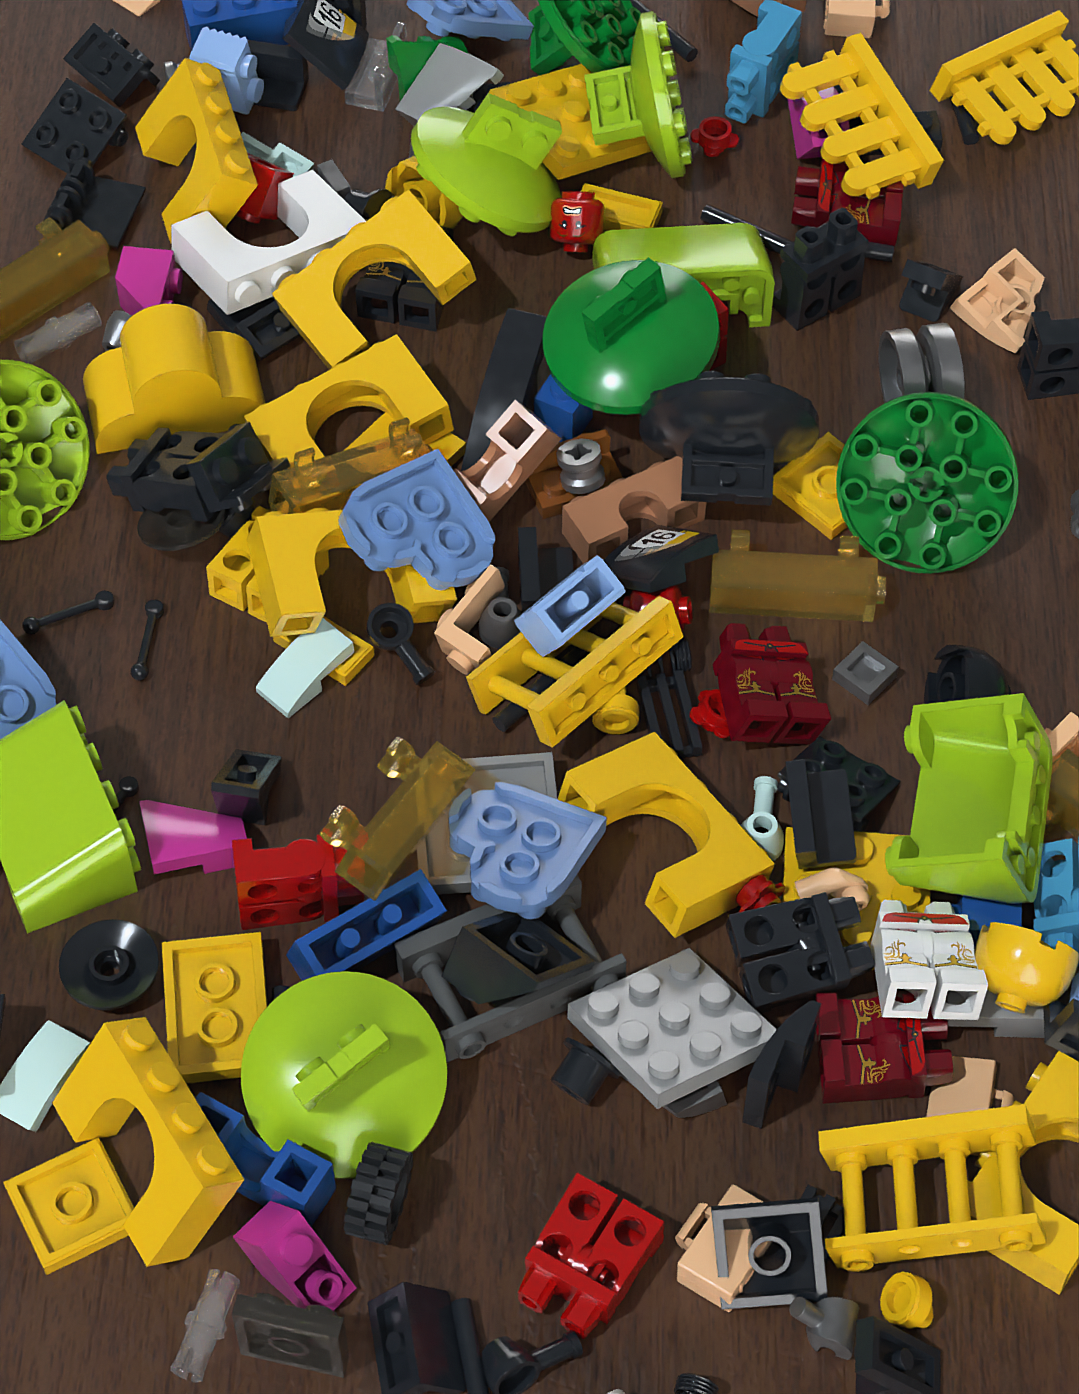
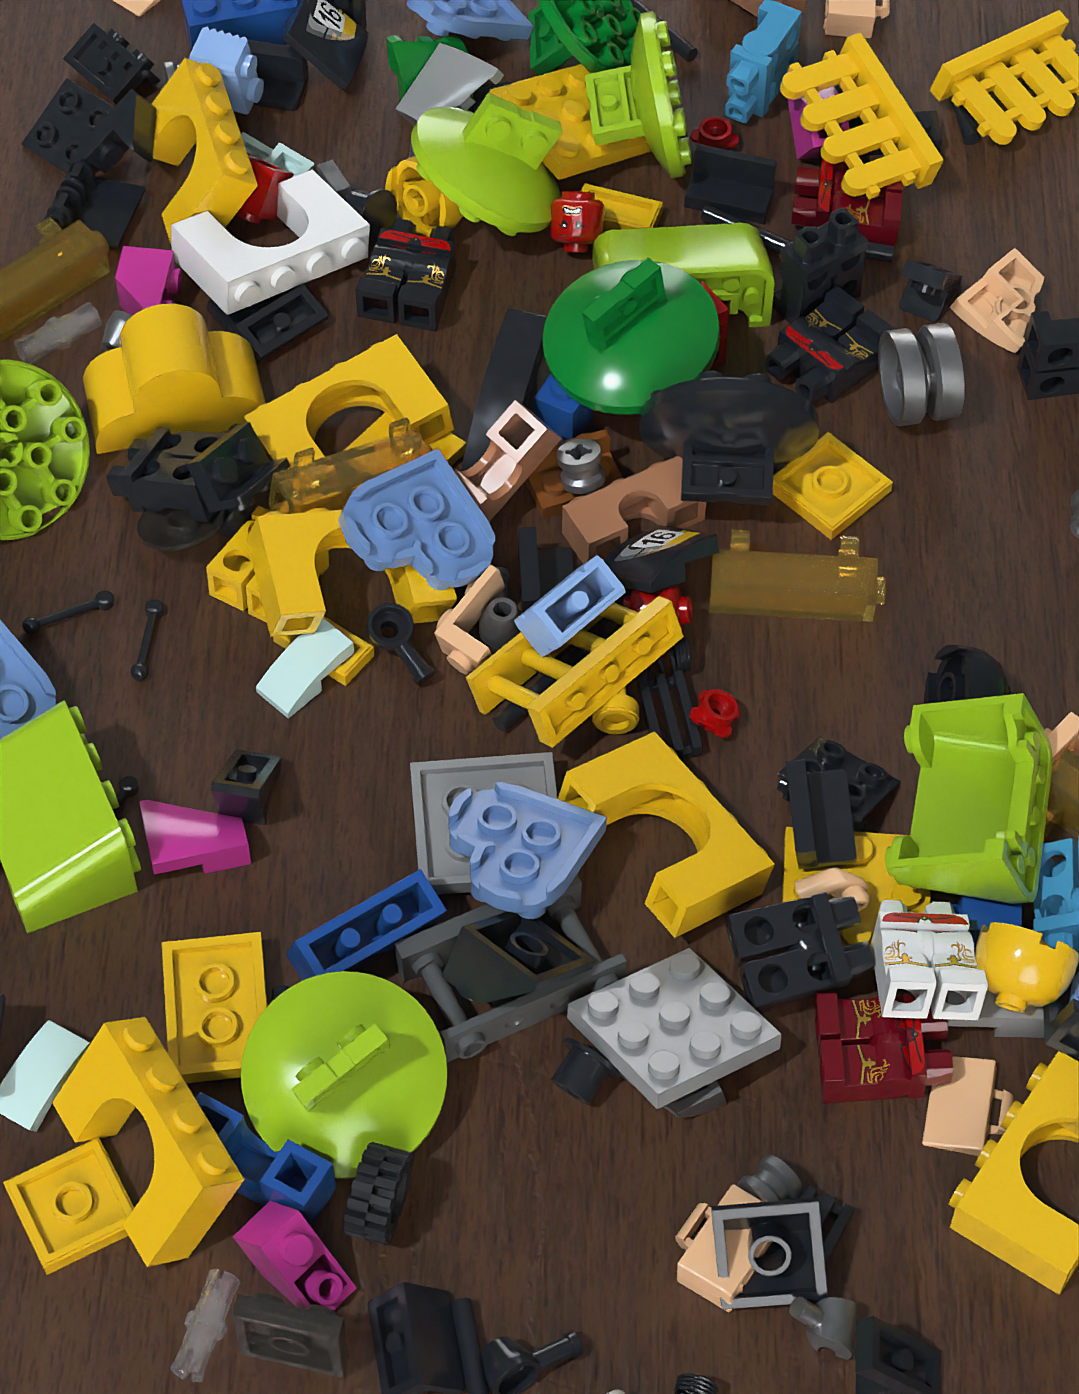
black dish [59,919,159,1010] -> none
red hips [232,833,364,930] -> none
yellow arch [272,189,477,370] -> none
clear yellow brick [319,737,476,901] -> none
clear panel [345,22,407,112] -> none
red hips [518,1173,665,1339] -> none
dark red hips [712,623,832,745] -> none
red plate [736,875,785,913] -> none
light aqua bar [740,776,784,861] -> none
black slope [742,1000,821,1129] -> none
yellow fence [818,1104,1046,1272] -> none
flat silver tile [832,641,899,705] -> none
green bracket [836,392,1019,573] -> none
yellow tile [880,1272,933,1329] -> none
none -> black slope [75,89,156,174]
none -> black panel [684,144,777,225]
none -> flat silver wheel [737,1154,803,1202]
none -> black hips [766,285,895,403]

